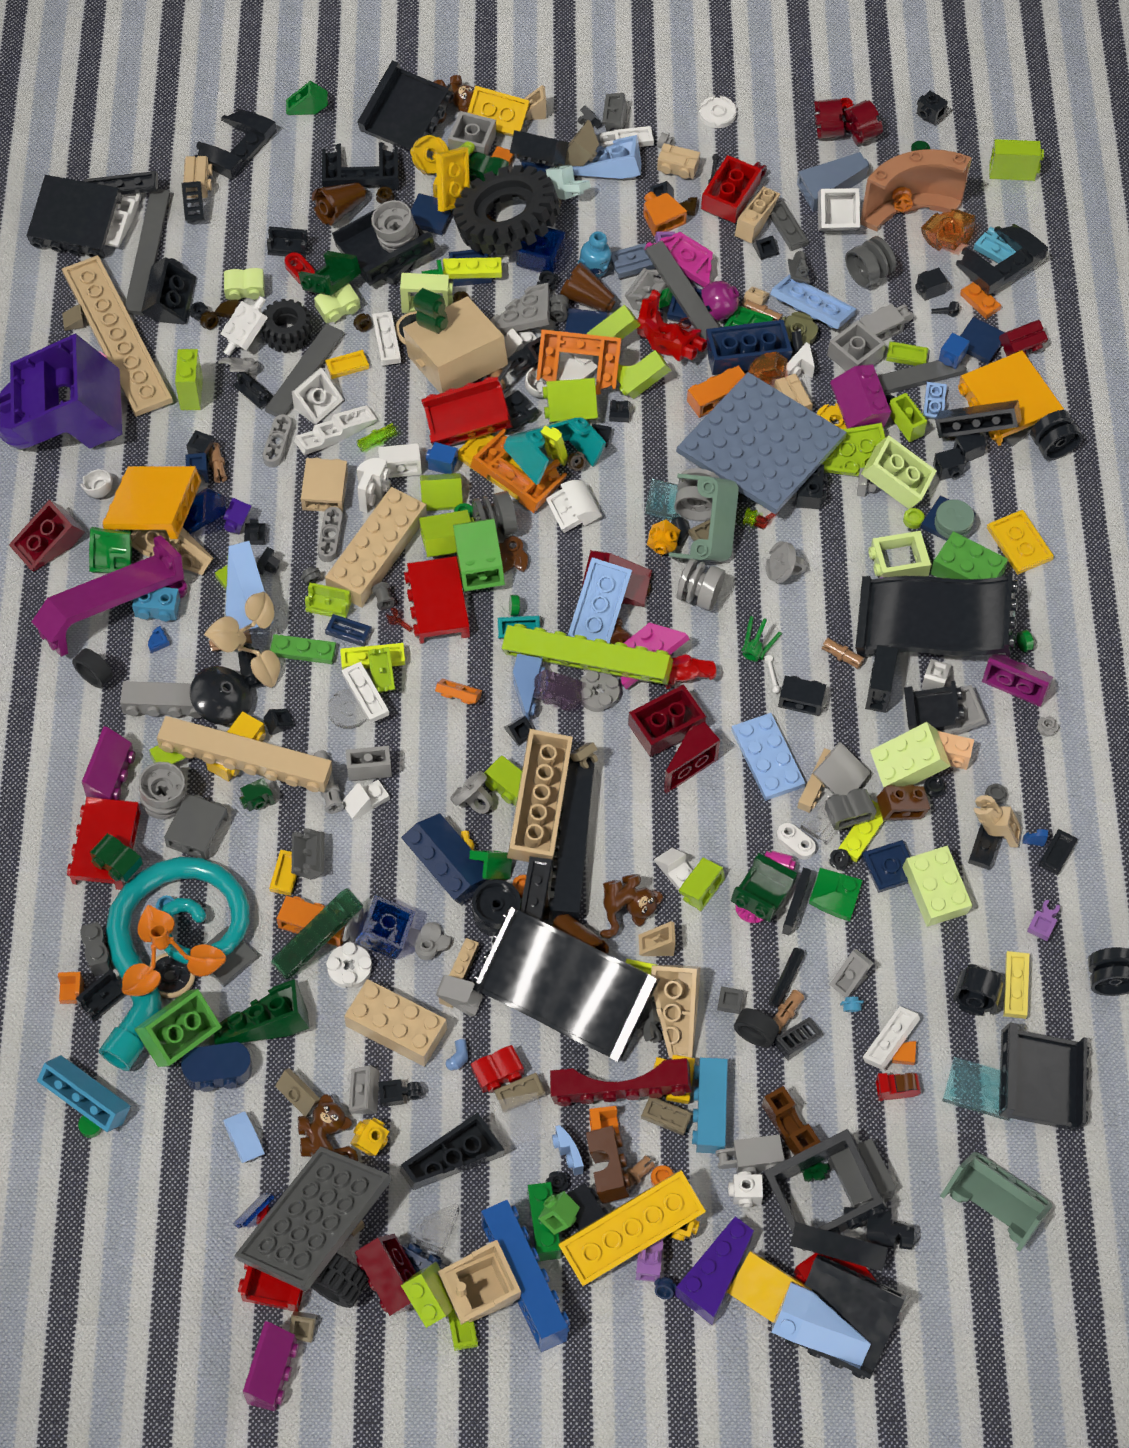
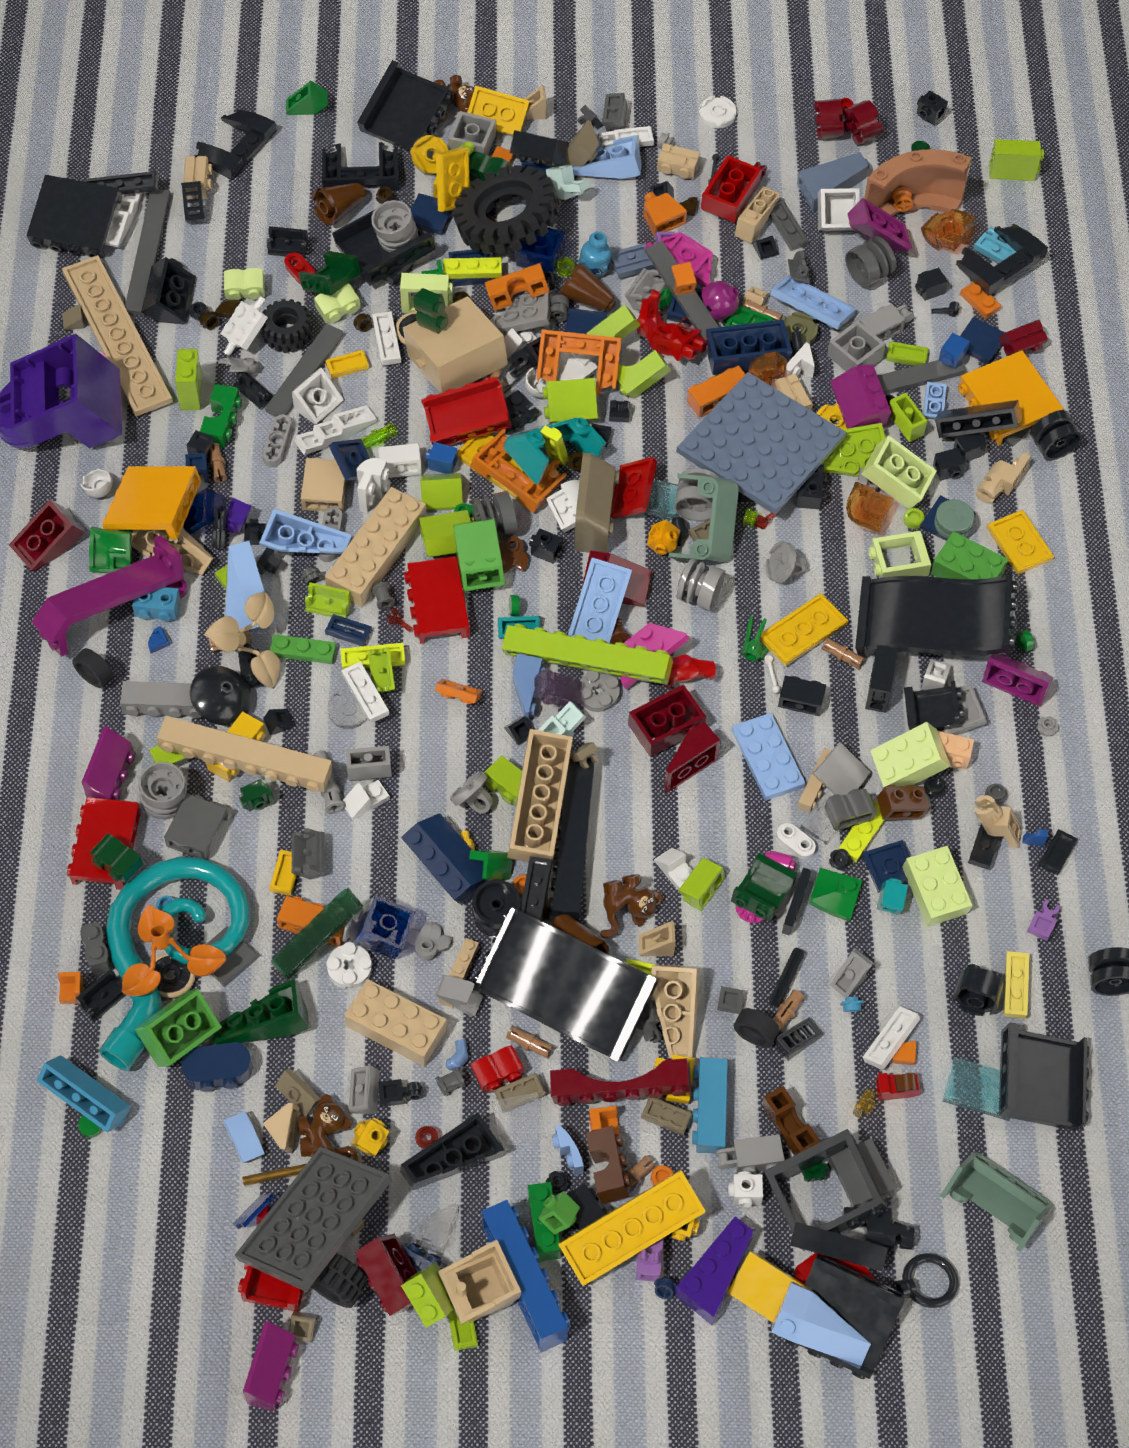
none -> green arch [200,384,242,448]
none -> black axle [211,507,228,549]
none -> pearl gold bar [242,1164,306,1186]
none -> light blue wedge [259,509,352,554]
none -> tan slope [263,1103,300,1154]
none -> dark blue tile [328,439,370,481]
none -> clear red plate [415,1126,438,1149]
none -> dark grey bush [435,1068,465,1096]
none -> orange arch [485,263,550,311]
none -> medium nougat pin [506,1026,553,1059]
none -> black brick [529,528,562,564]
none -> light aqua brick [539,701,586,737]
none -> clear neon green bush [557,257,574,277]
none -> dark tan windscreen [575,453,619,553]
none -> red plate [610,457,657,519]
none -> orange panel [671,262,697,295]
none -> yellow tile [759,593,848,667]
none -> clear orange brick [846,482,893,534]
none -> magenta slope [847,198,912,251]
none -> clear yellow plate [853,1088,875,1119]
none -> teal brick [877,878,908,915]
none -> black piece [896,1253,959,1308]
none -> tan plate [976,452,1031,503]

